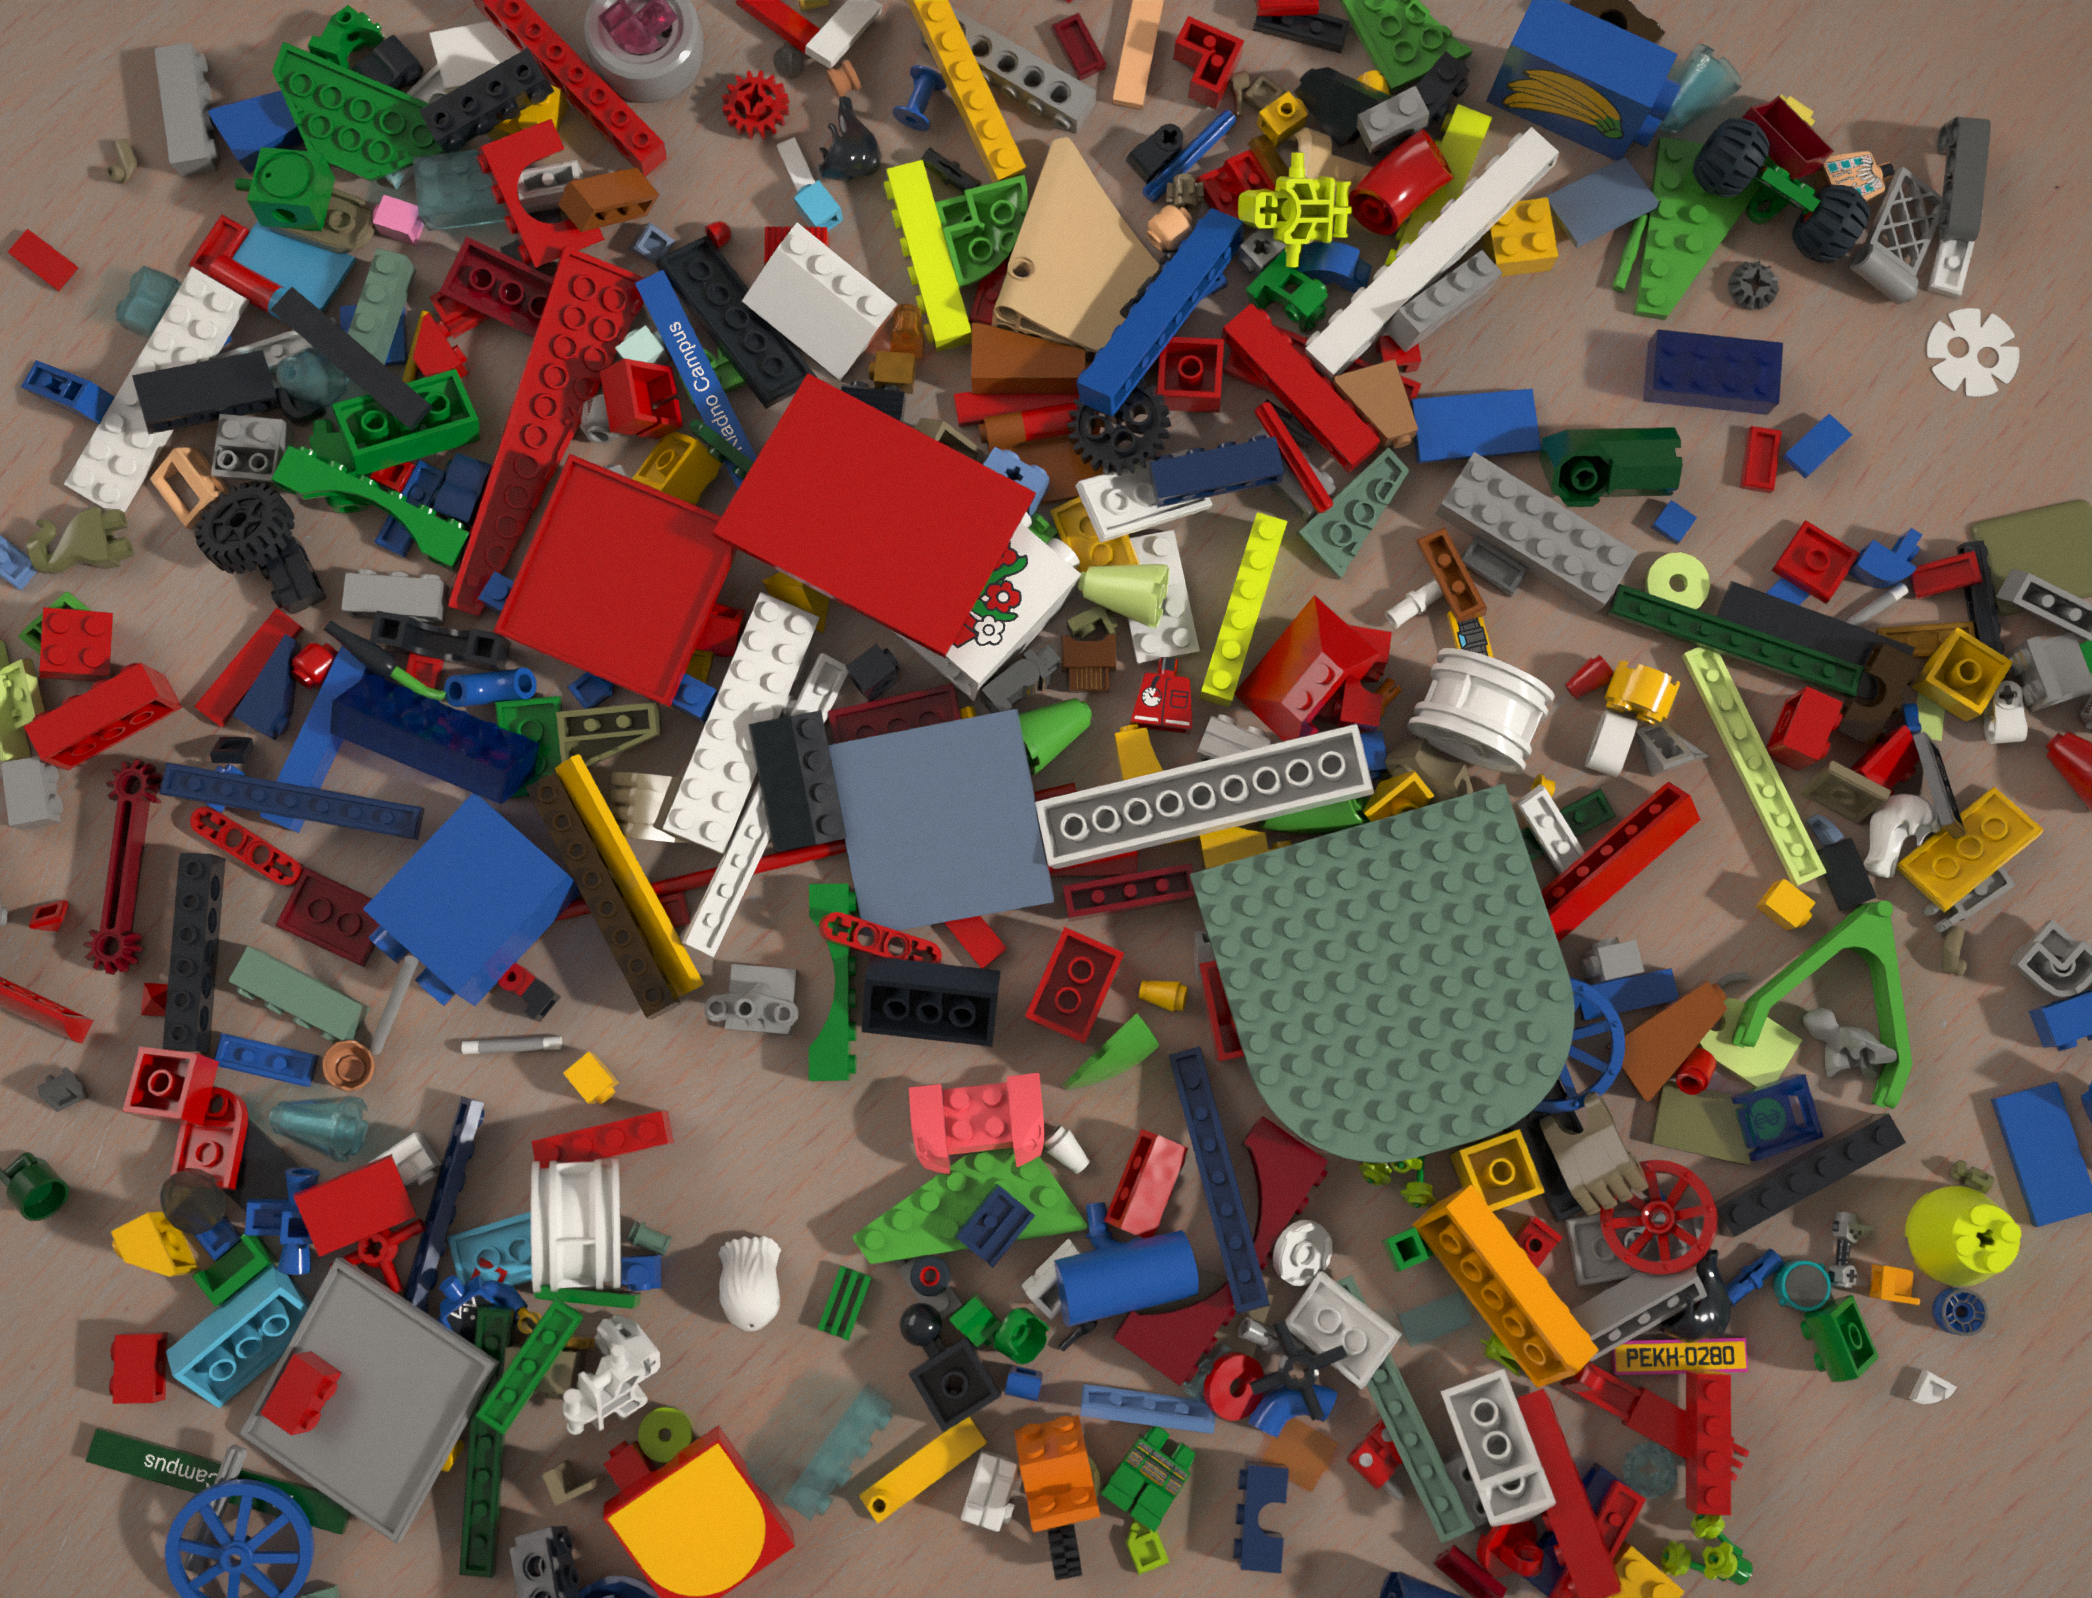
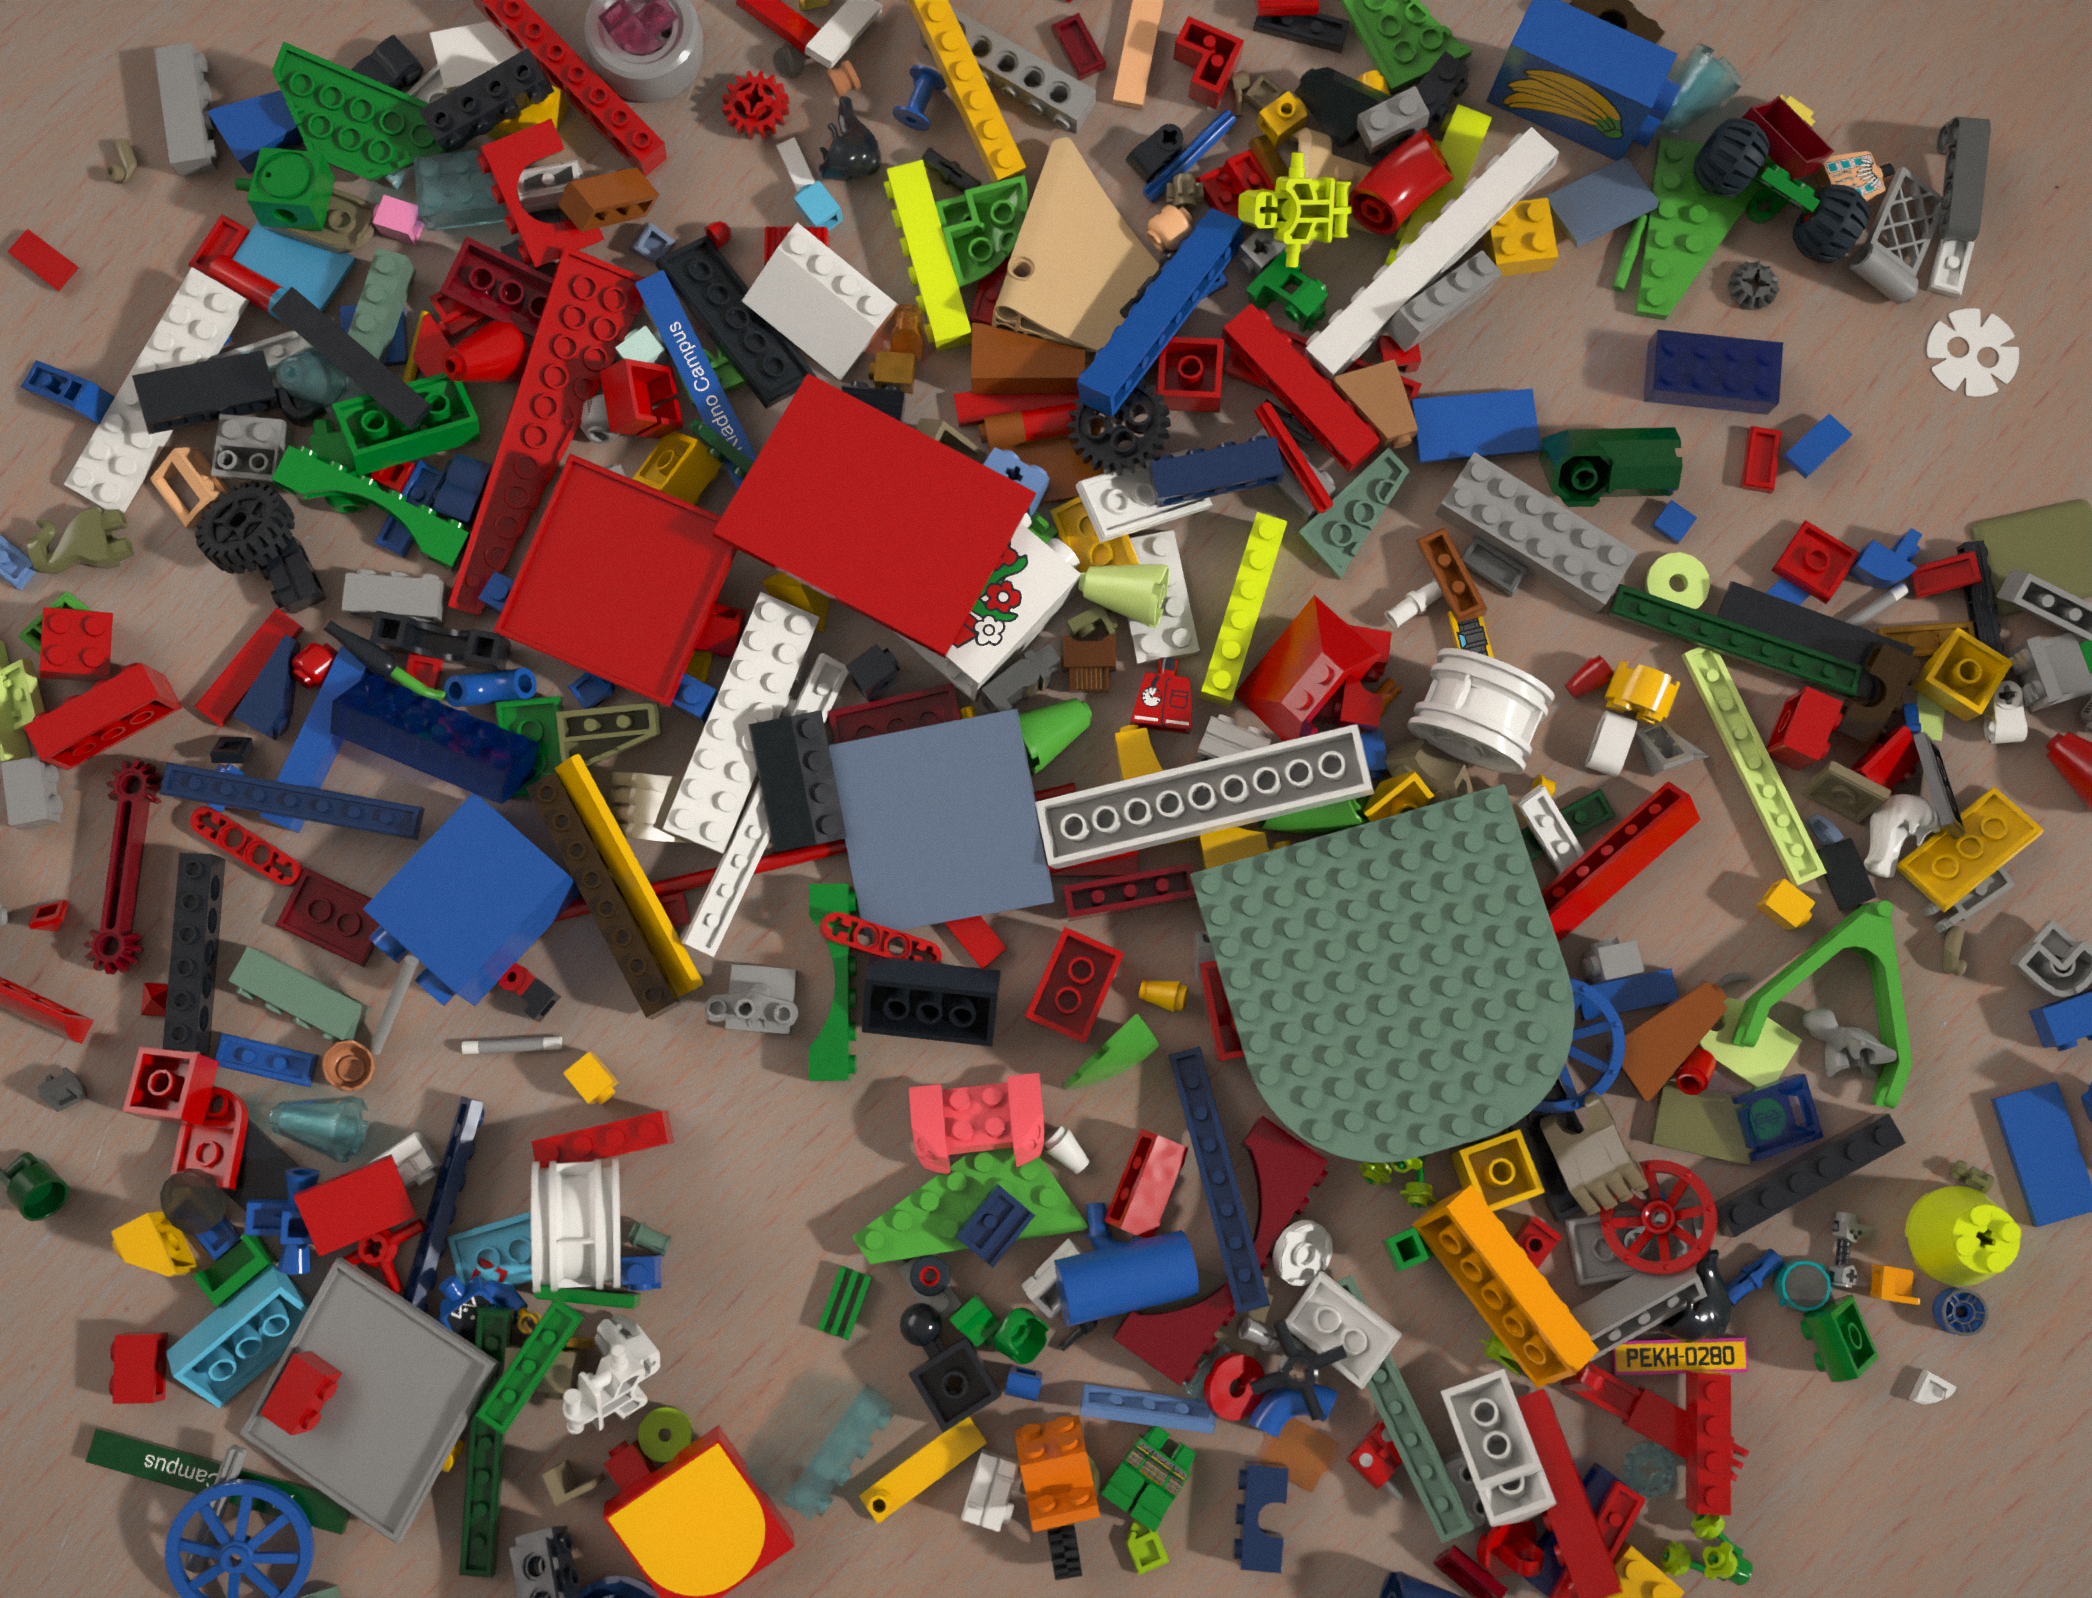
clear light blue brick [116,265,182,338] -> none
green tile [308,5,385,70] -> none
white piece [718,1235,781,1332] -> none
blue brick [1297,241,1372,294] -> none
clear light blue tile [1398,1291,1473,1347] -> none
none -> red cone [442,320,529,384]

